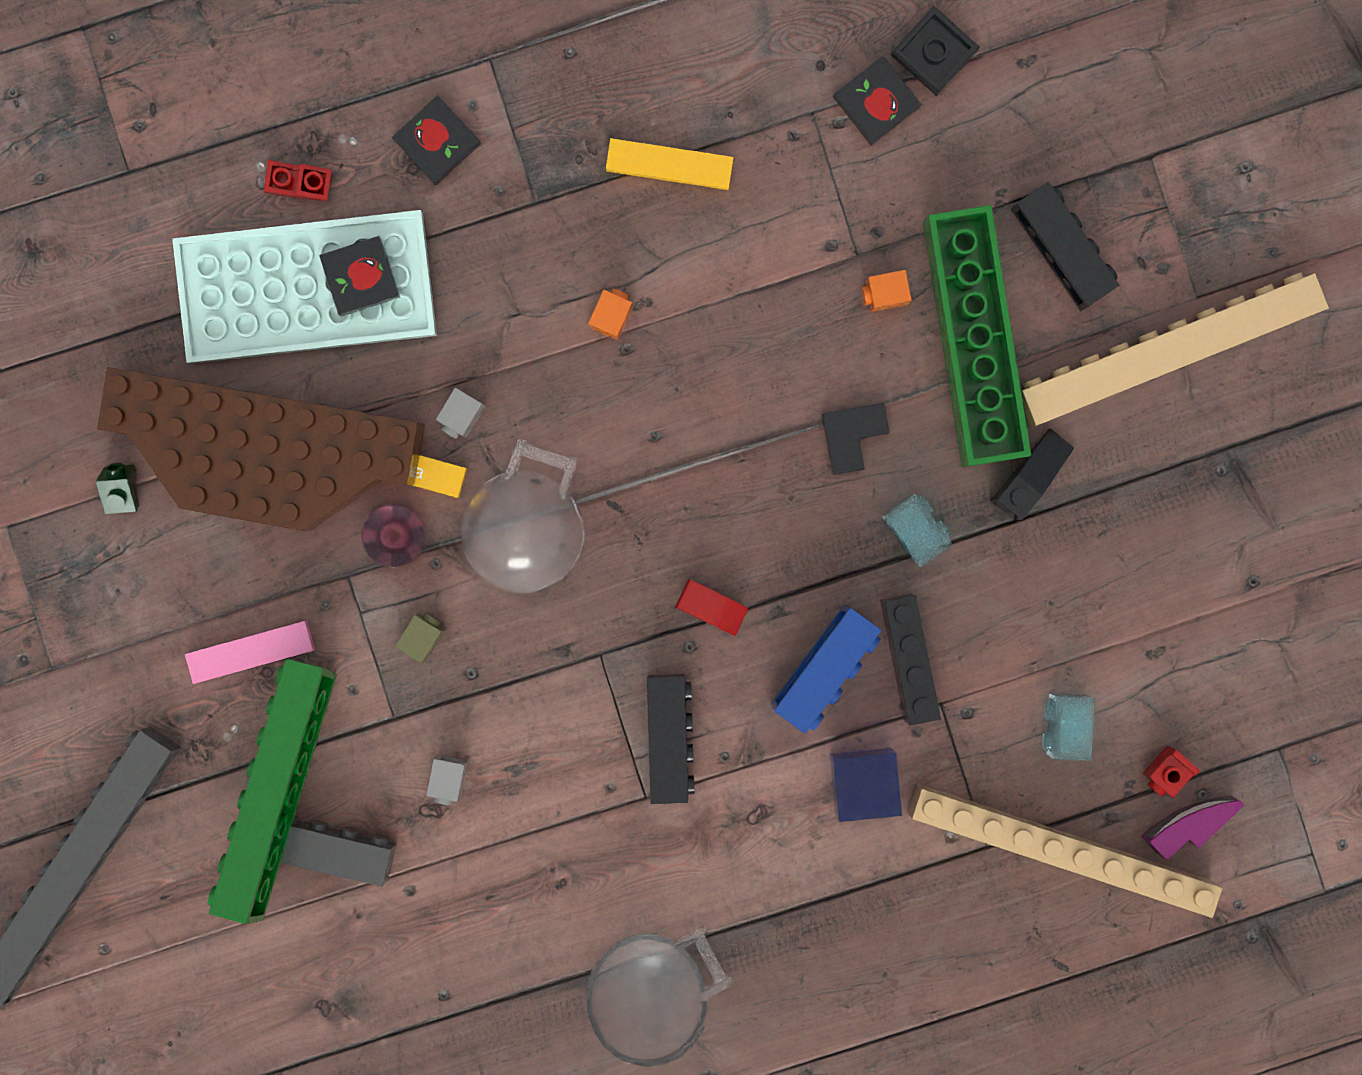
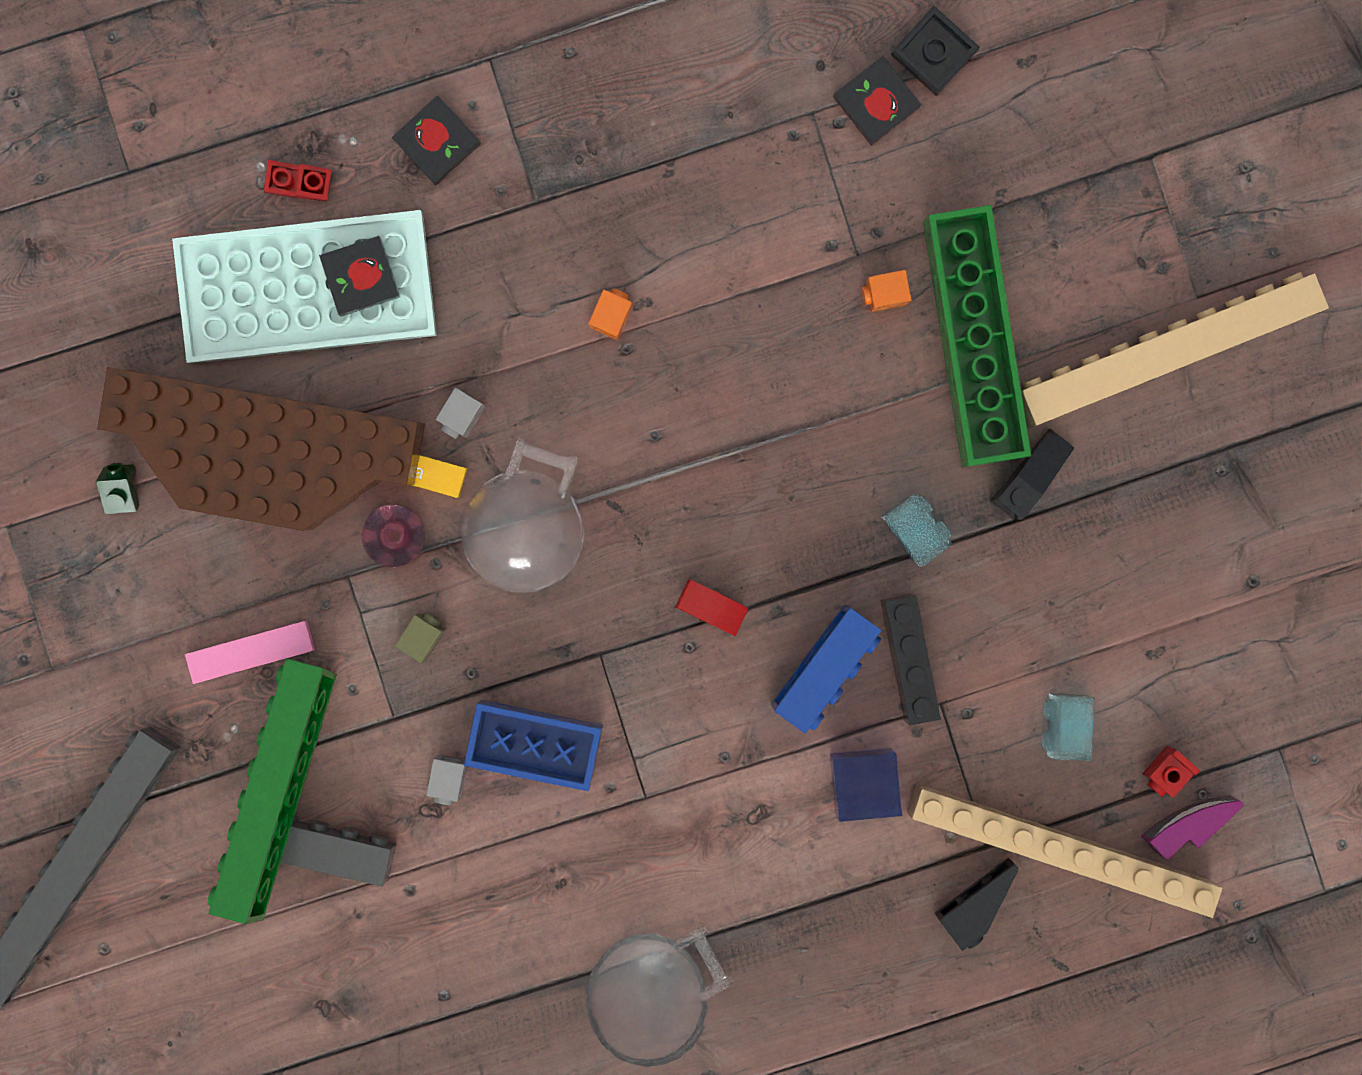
yellow tile [606,138,734,190] -> none
black brick [647,674,694,804] -> none
black tile [822,402,889,476] -> none
black brick [1011,181,1120,311] -> none
none -> blue brick [464,700,603,791]
none -> black slope [934,858,1019,951]

